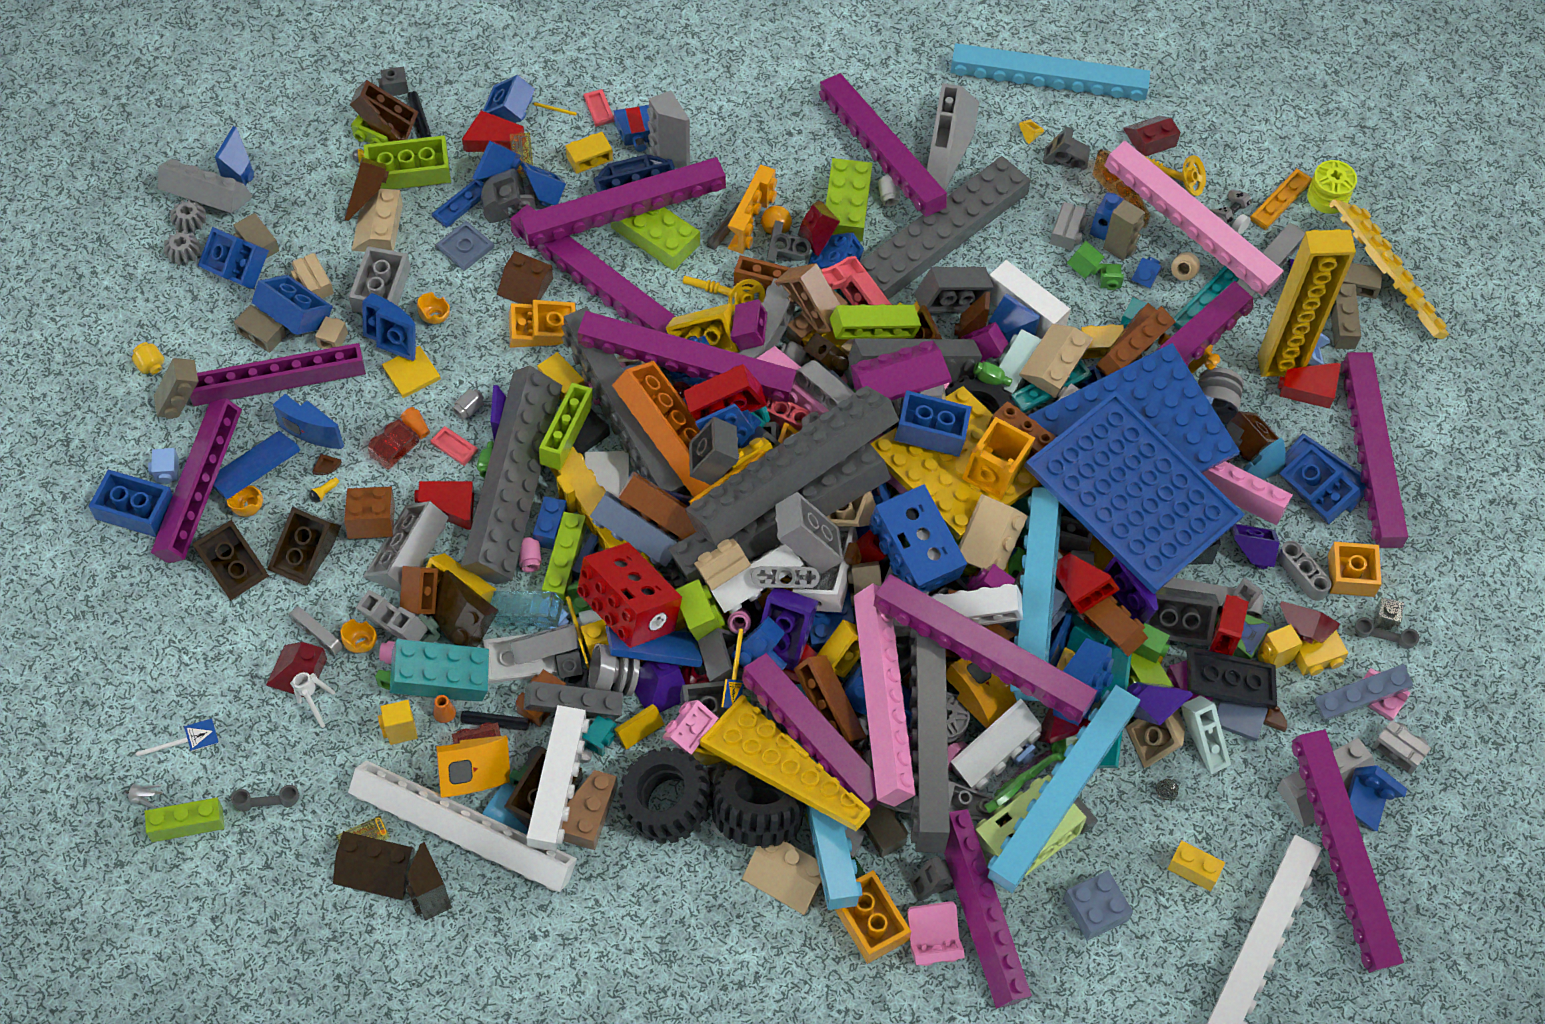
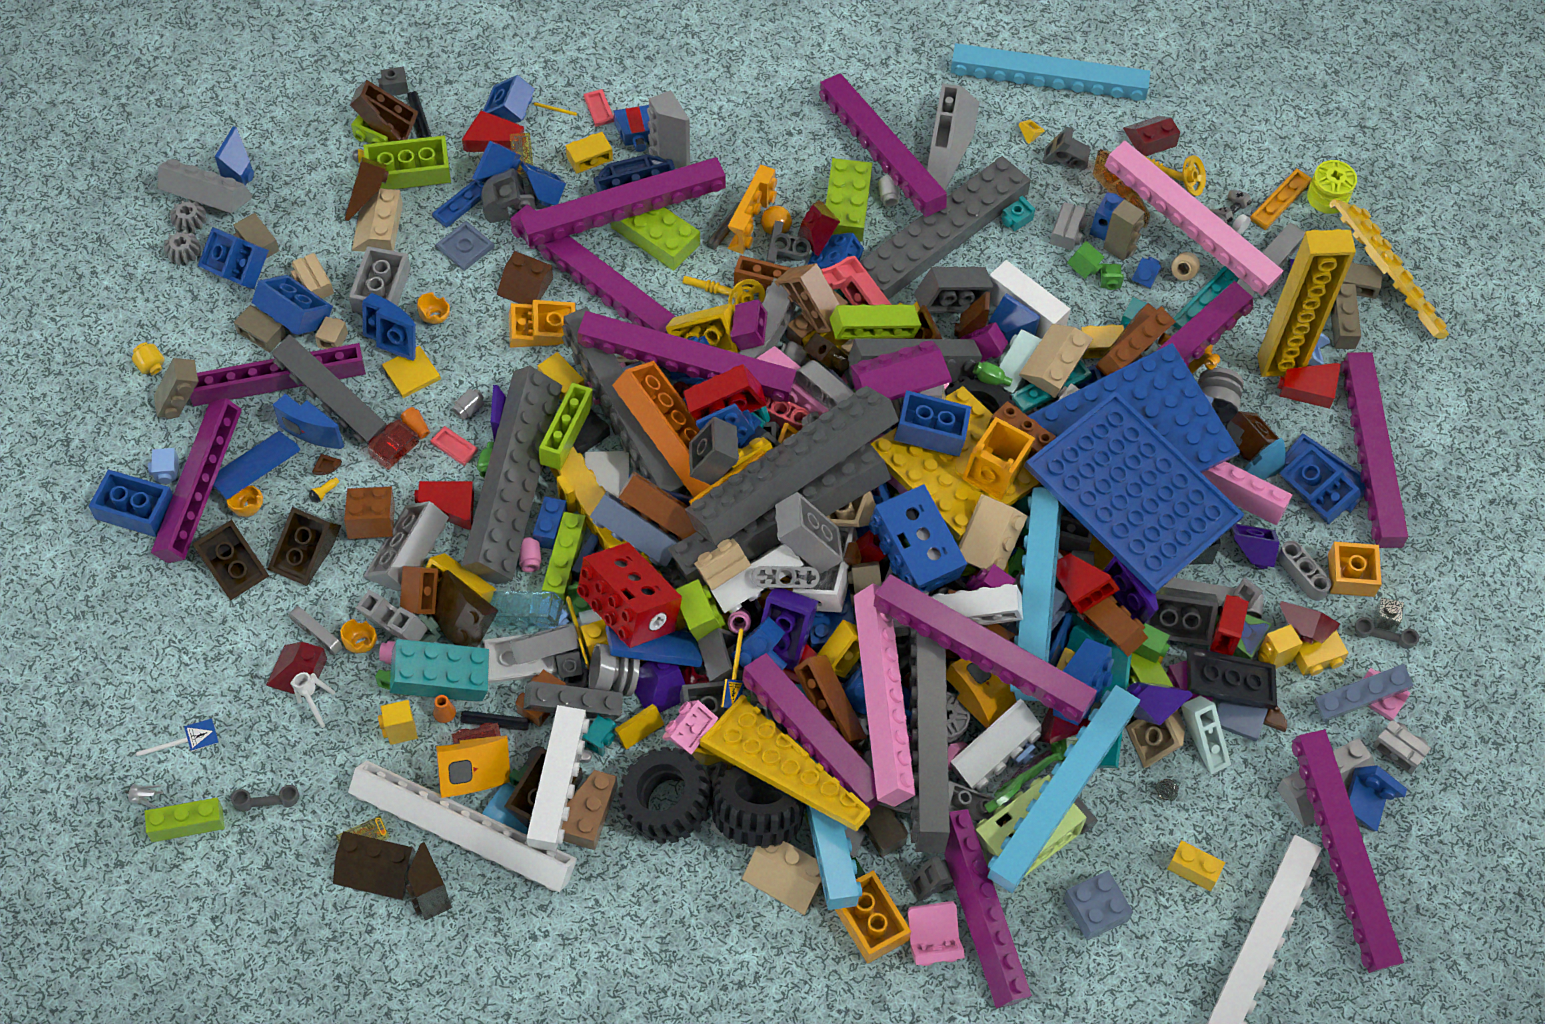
none -> dark grey brick [271,334,387,445]
none -> teal brick [1001,196,1035,232]

